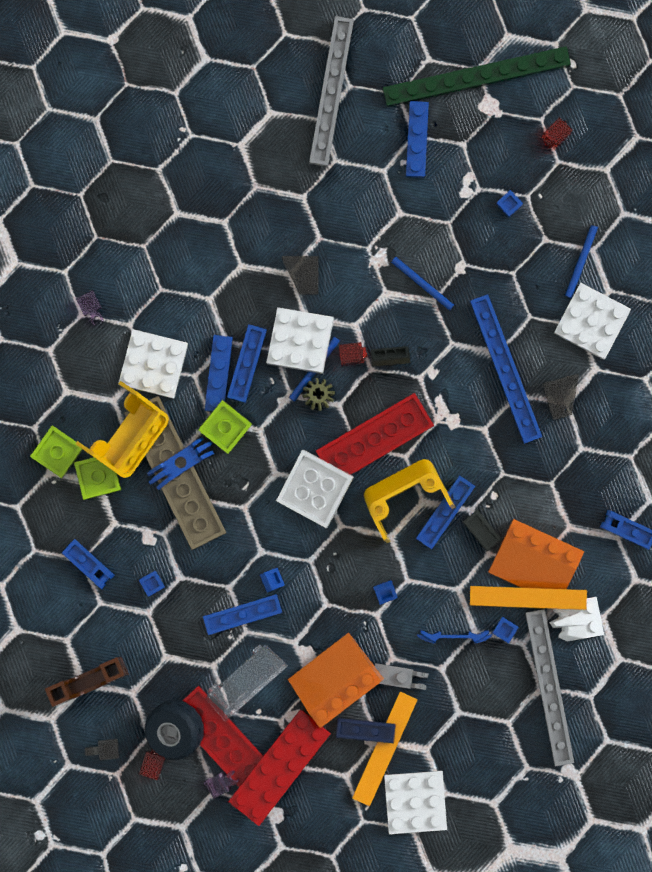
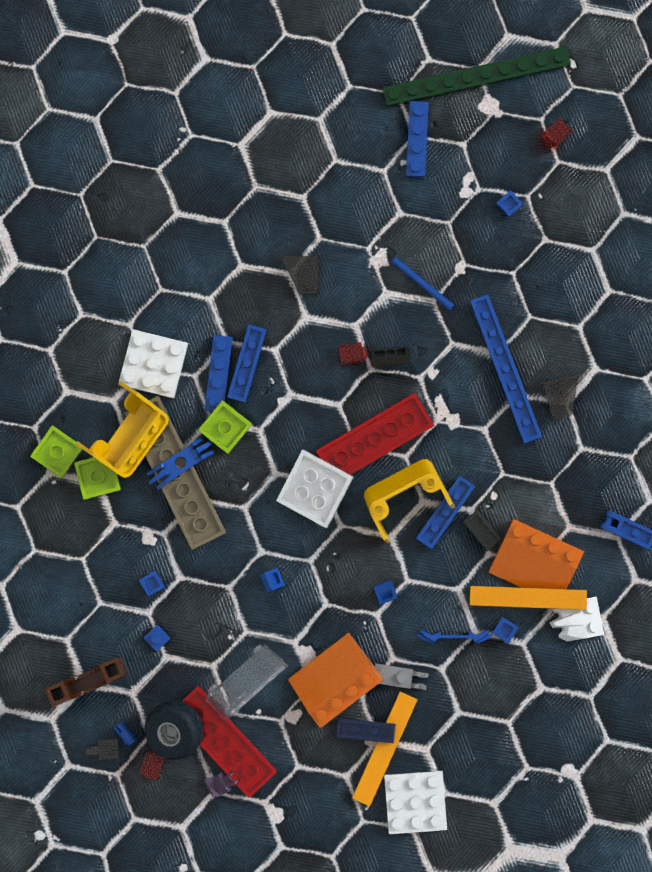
blue plate [62,539,115,589] -> none
clear purple plate [76,290,104,326] -> none
blue plate [203,594,282,635] -> none
red plate [228,709,331,826] -> none
white plate [266,307,334,374] -> none
blue bar [289,337,340,402] -> none
olive gear [302,378,335,411] -> none
light grey plate [309,16,354,167] -> none
light grey plate [525,609,574,766] -> none
white plate [553,283,631,360] -> none
blue bar [565,225,598,299] -> none
none -> blue pin [113,722,137,747]
none -> blue plate [144,624,171,652]

